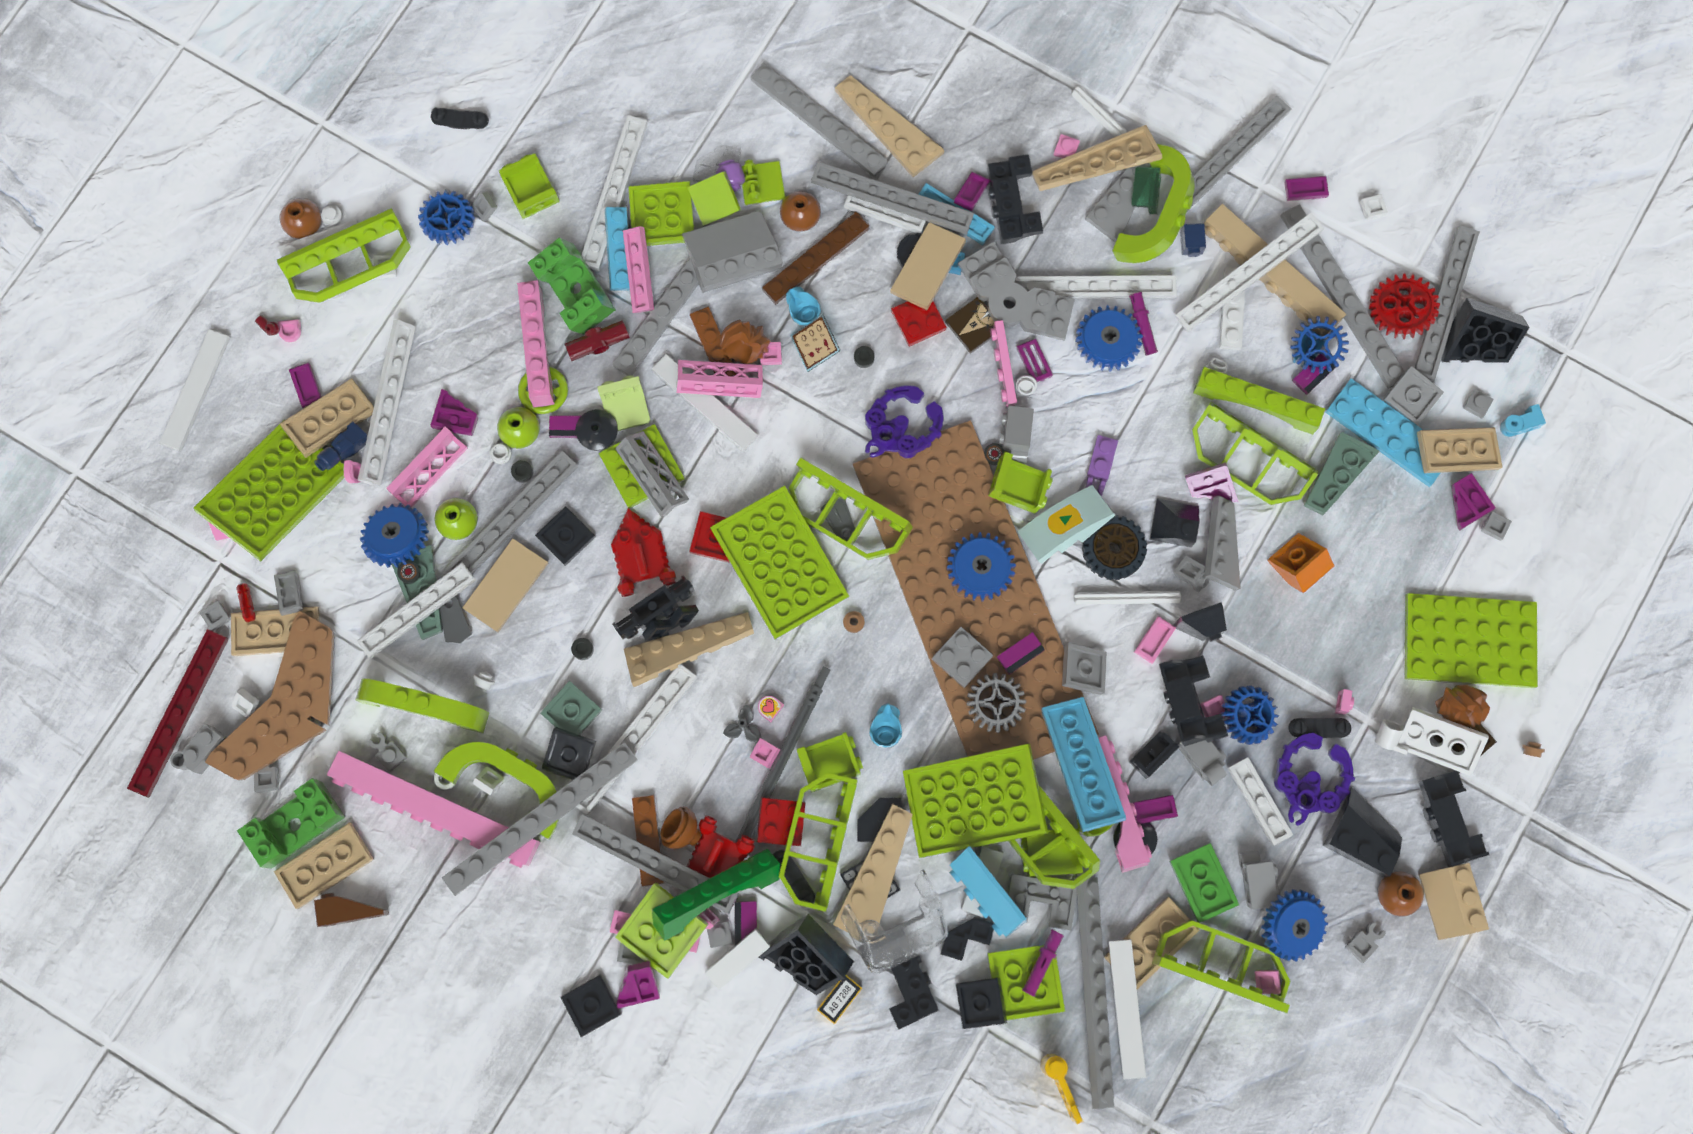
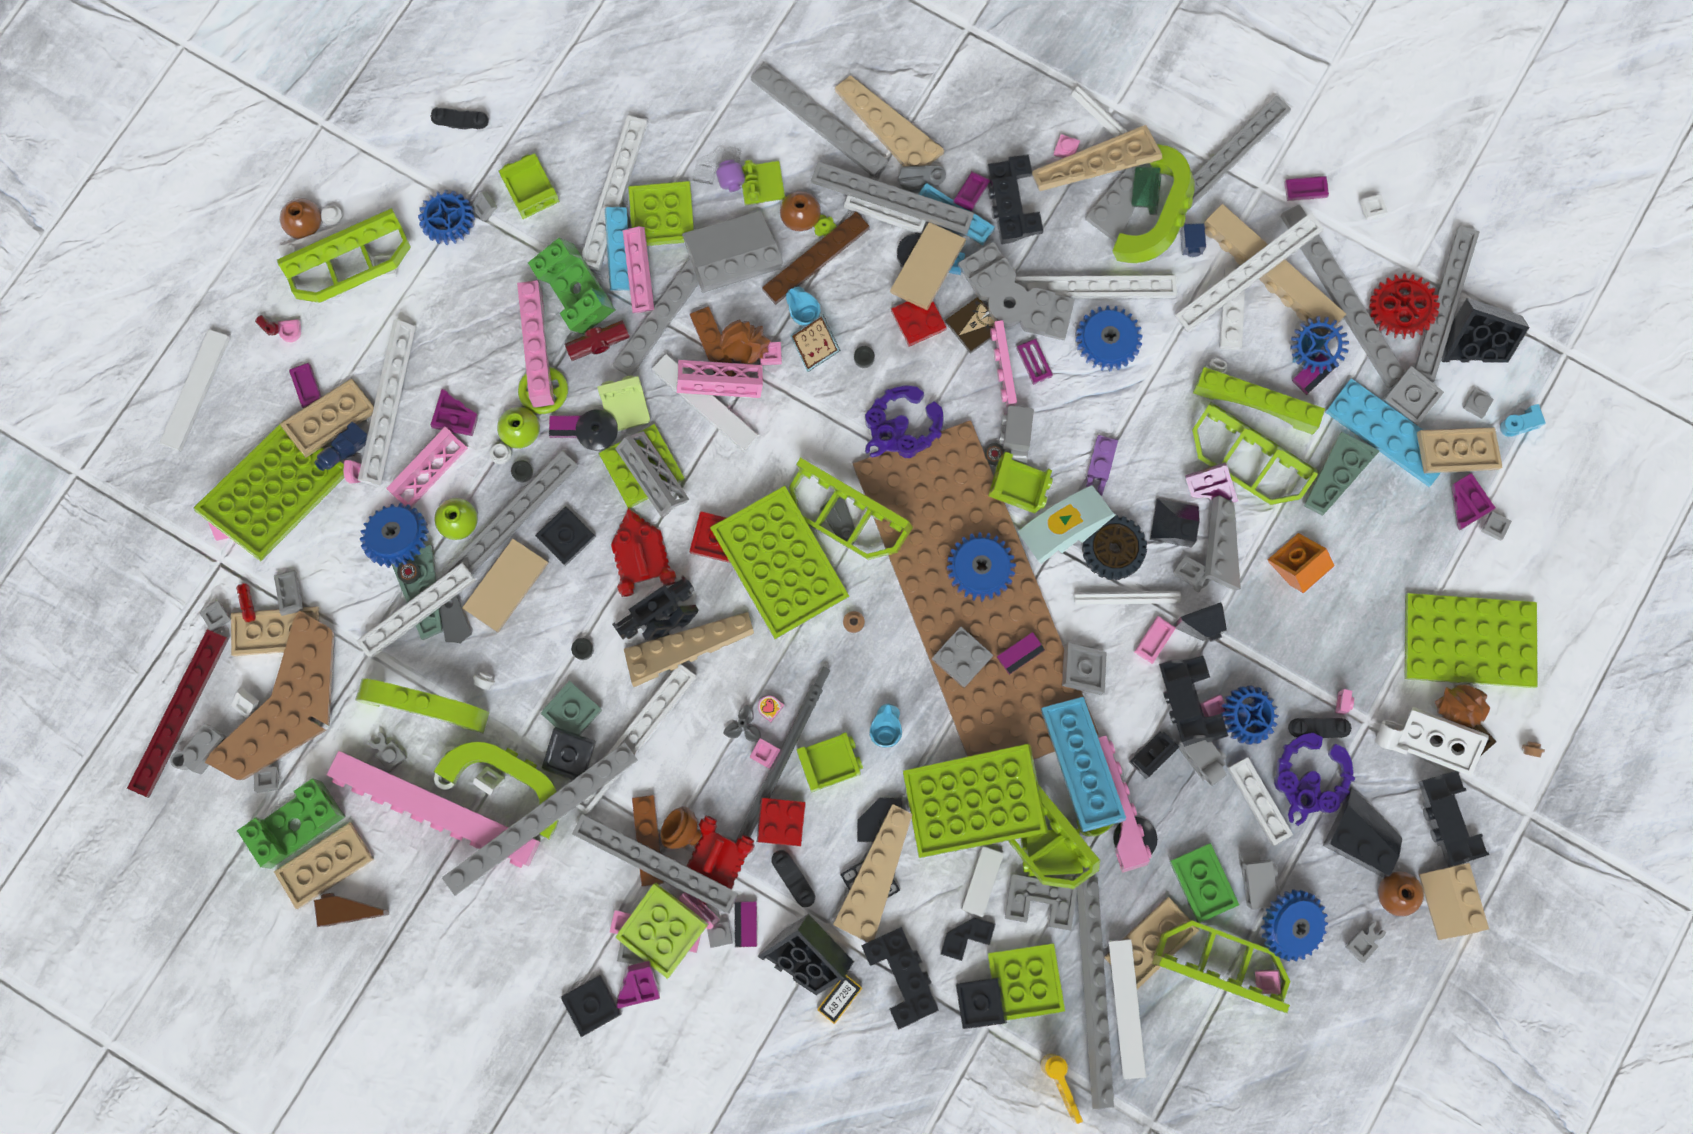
green arch [652,848,780,941] -> none
lime tile [687,171,741,226] -> none
white tile [705,929,770,990] -> none
lime plate [779,773,858,912] -> none
clear windscreen [841,869,948,974] -> none
medium azure slope [949,846,1027,938] -> none
light grey gear [967,673,1026,733] -> none
white plate [1016,375,1037,396] -> none
magenta pin [1022,929,1064,997] -> none
magenta pin [1129,292,1158,356] -> none
magenta tile [1132,795,1178,824] -> none
none -> lime plant [814,215,836,236]
none -> dark grey piece [897,165,946,191]

